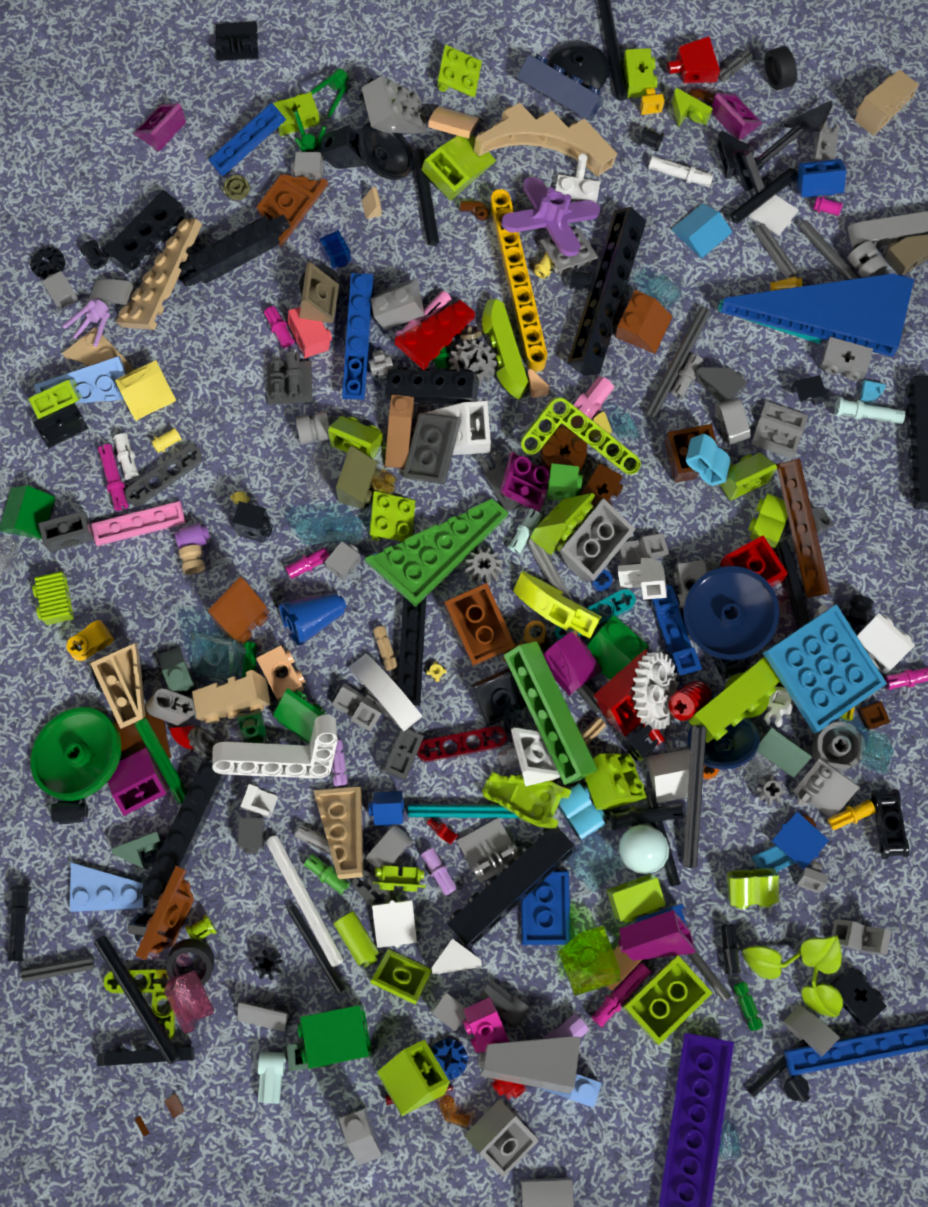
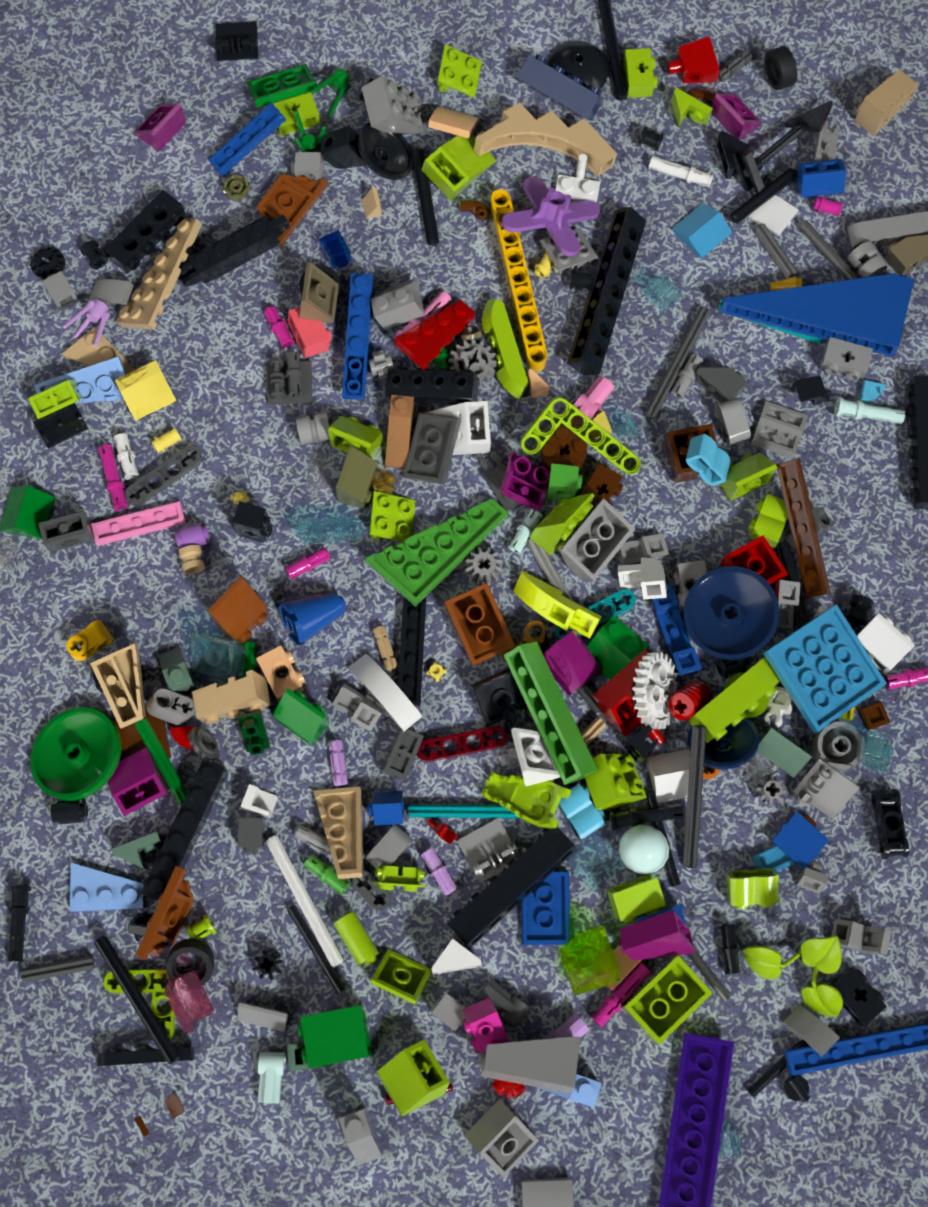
lime brick [32,571,74,625] -> none
white beam [212,715,338,778] -> none
light grey brick [325,541,361,581] -> none
white piece [372,900,417,948] -> none
blue gear [431,1039,468,1080] -> none
clear orange arm [439,1095,470,1128] -> none
blue bush [591,569,613,591] -> none
dark orange slope [615,290,673,354] -> none
yellow tile [640,88,664,115] -> none
green axle [733,982,763,1031] -> none
yellow axle [828,799,876,830] -> none
none -> green tile [247,64,317,108]
none -> light grey slope [774,580,800,629]

